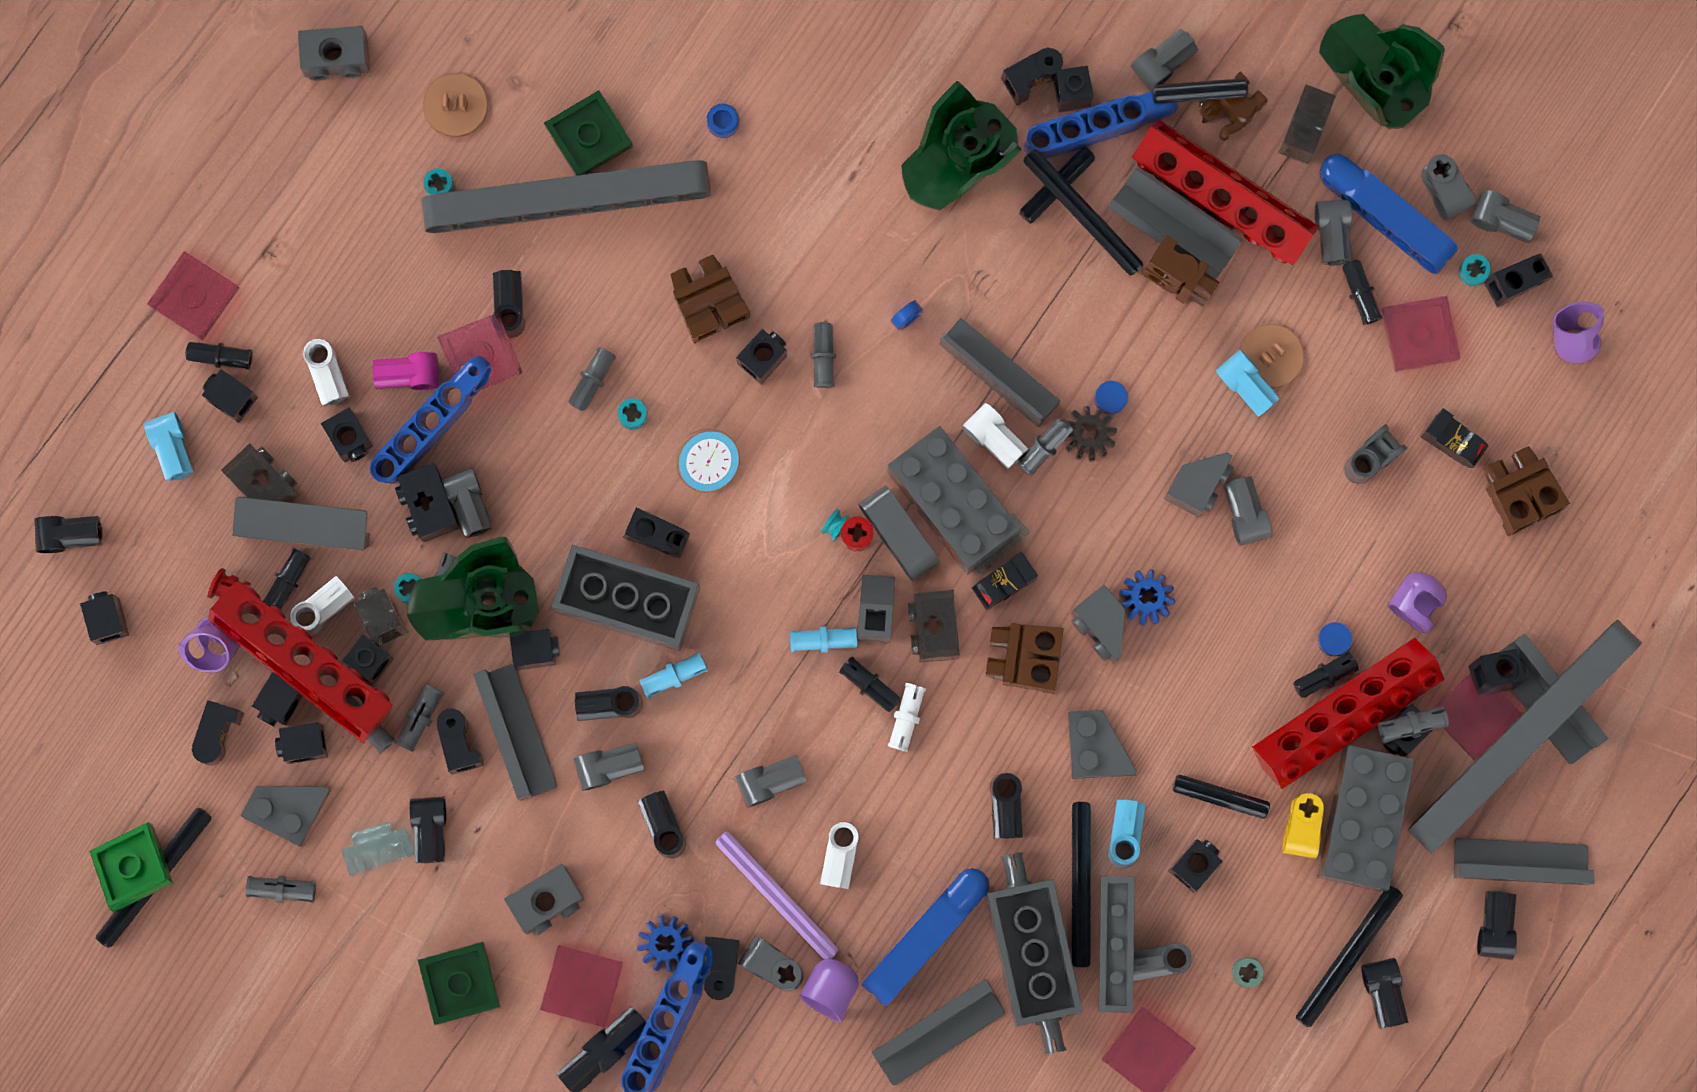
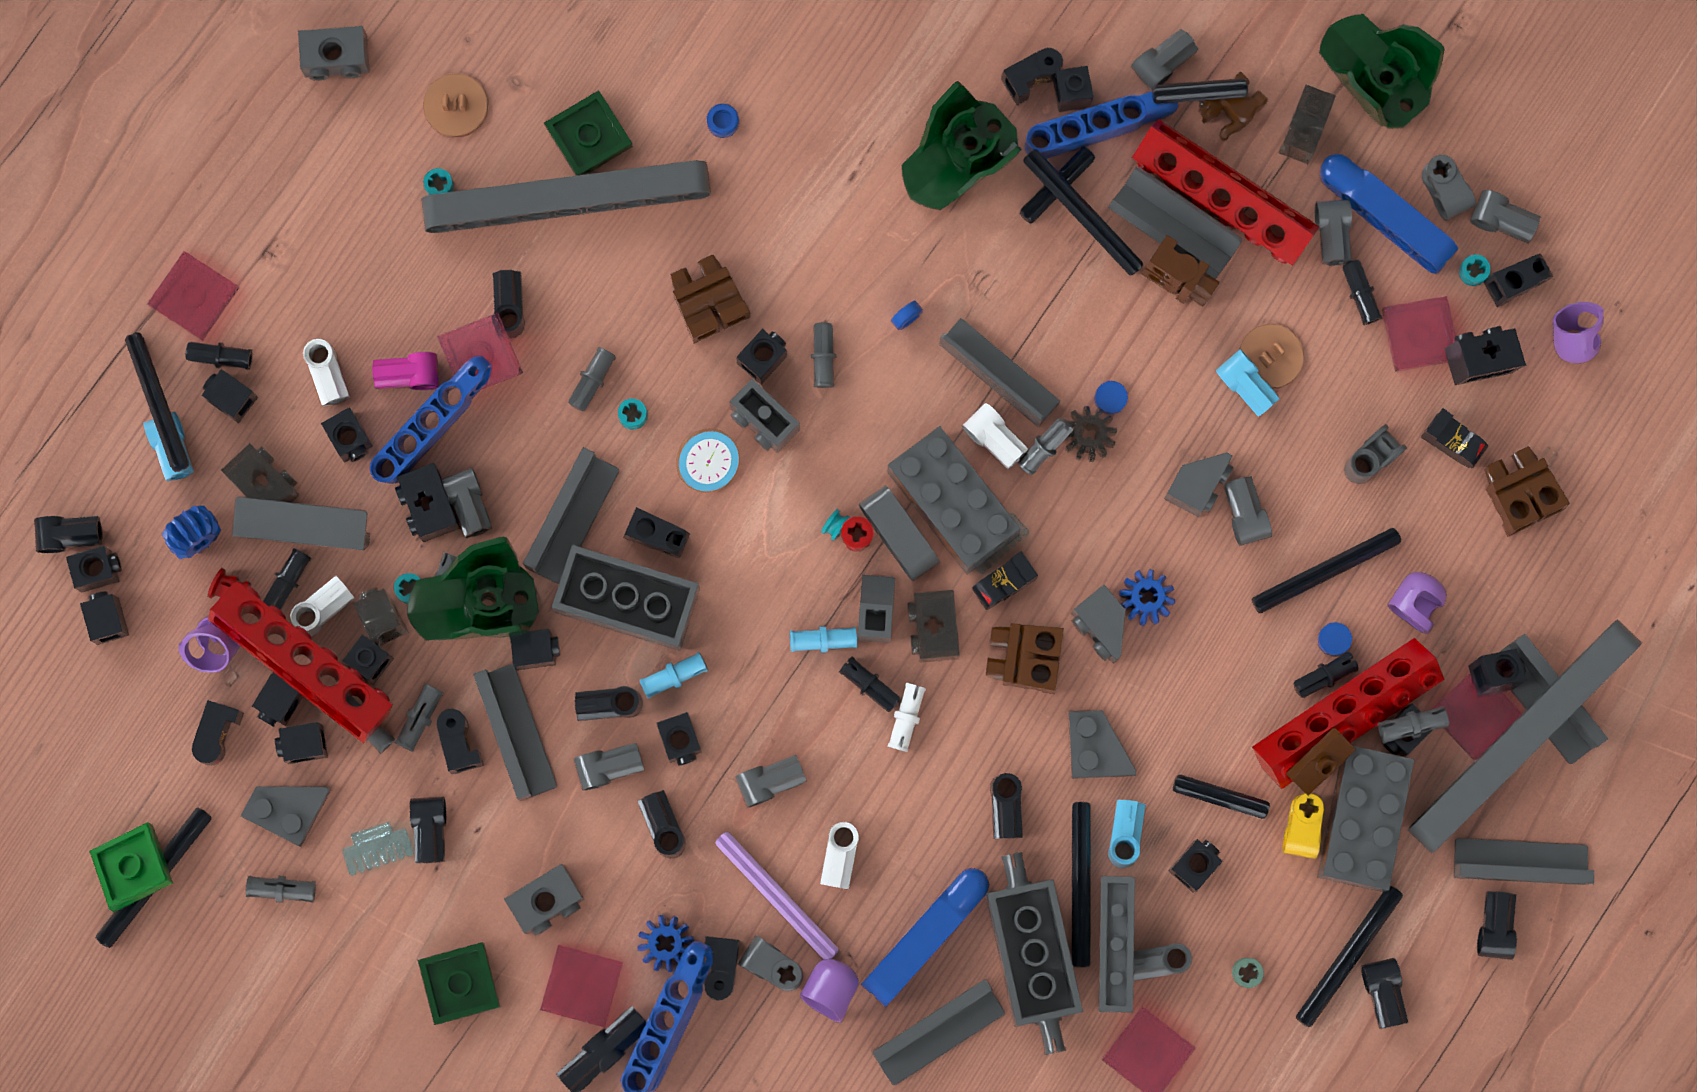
none -> black brick [66,546,122,593]
none -> black axle [125,332,189,472]
none -> blue gear [162,505,221,559]
none -> dark grey panel [523,447,619,584]
none -> black brick [656,712,701,766]
none -> dark grey brick [729,379,800,453]
none -> black axle [1252,528,1401,613]
none -> reddish brown plate [1286,727,1356,796]
none -> black brick [1444,326,1526,386]

